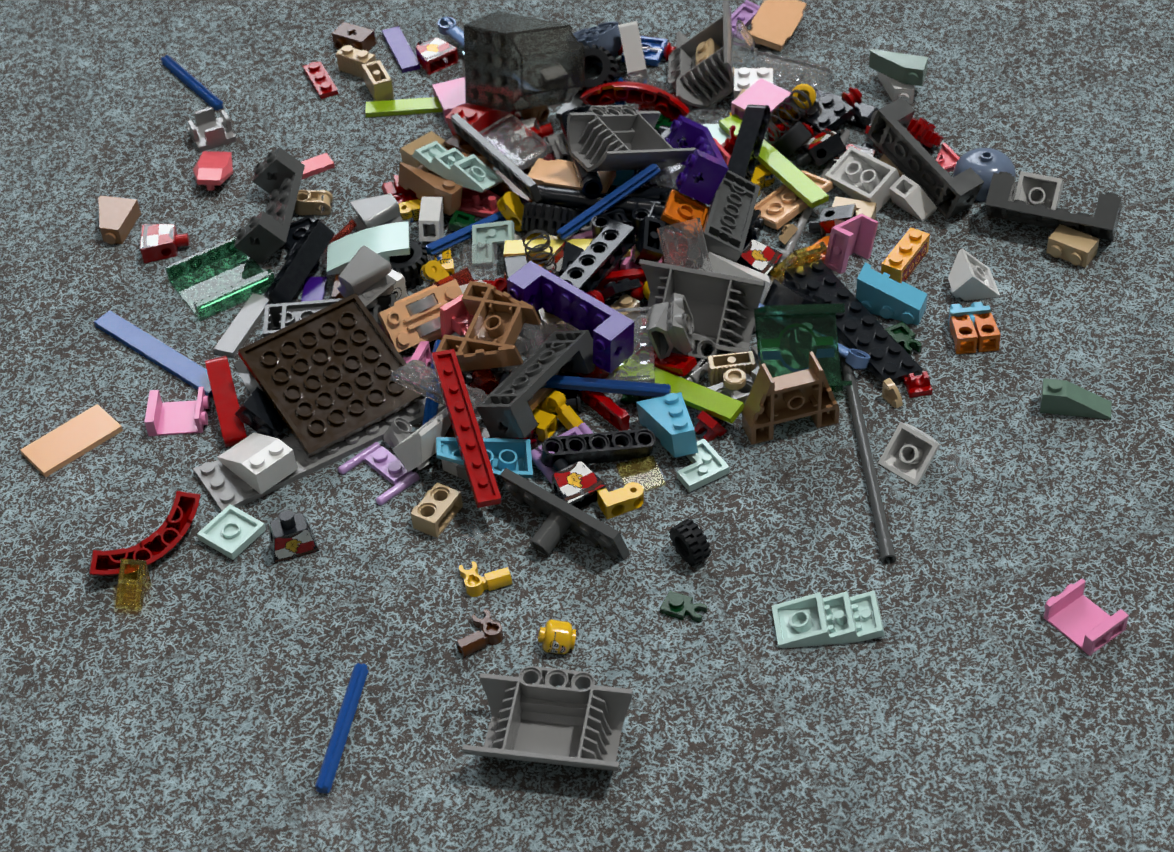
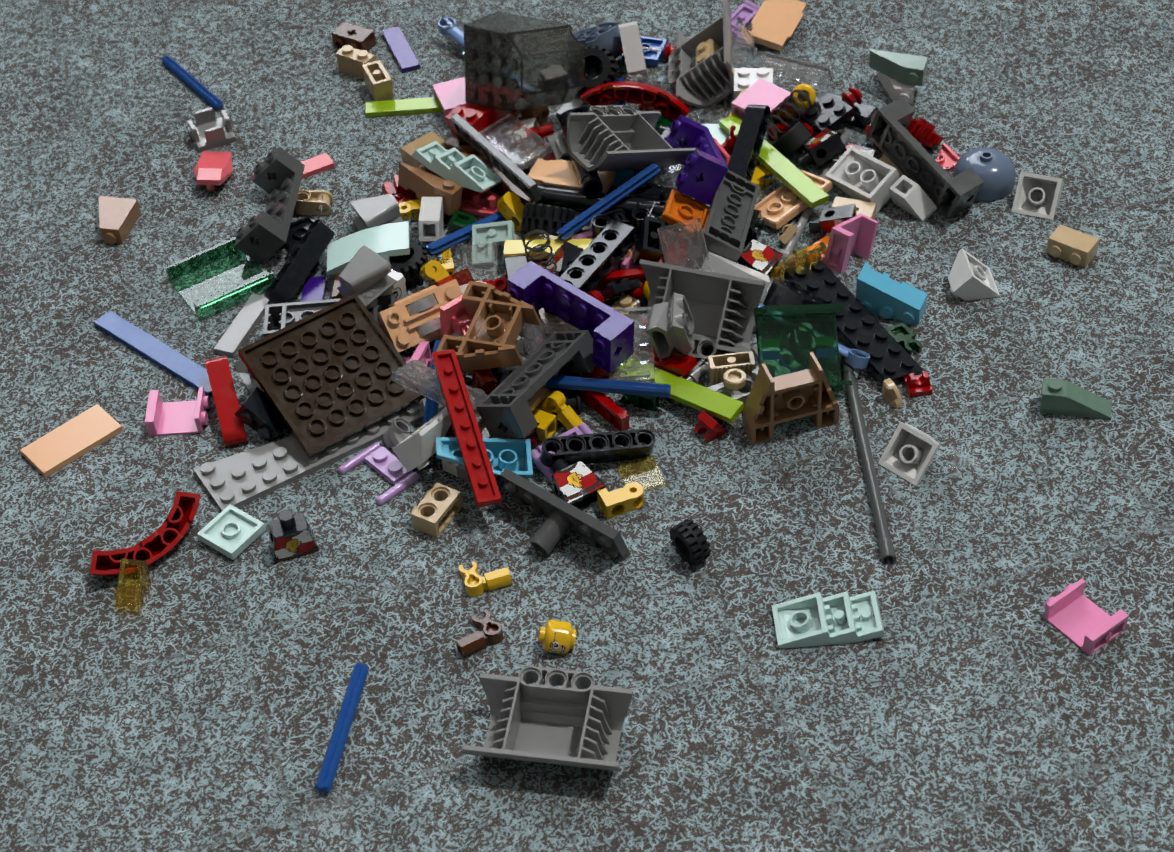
torso [140,224,190,263] -> none
white slope [217,433,297,494] -> none
plate [303,61,339,99] -> none
clear red tile [325,219,357,251] -> none
torso [416,38,459,75] -> none
medium azure wedge [636,392,698,458] -> none
plate [660,590,707,622] -> none
light aqua plate [677,439,730,492] -> none
light orange brick [881,227,930,283] -> none
orange hips [948,302,1001,354] -> none
dark grey plate [985,172,1122,241] -> none

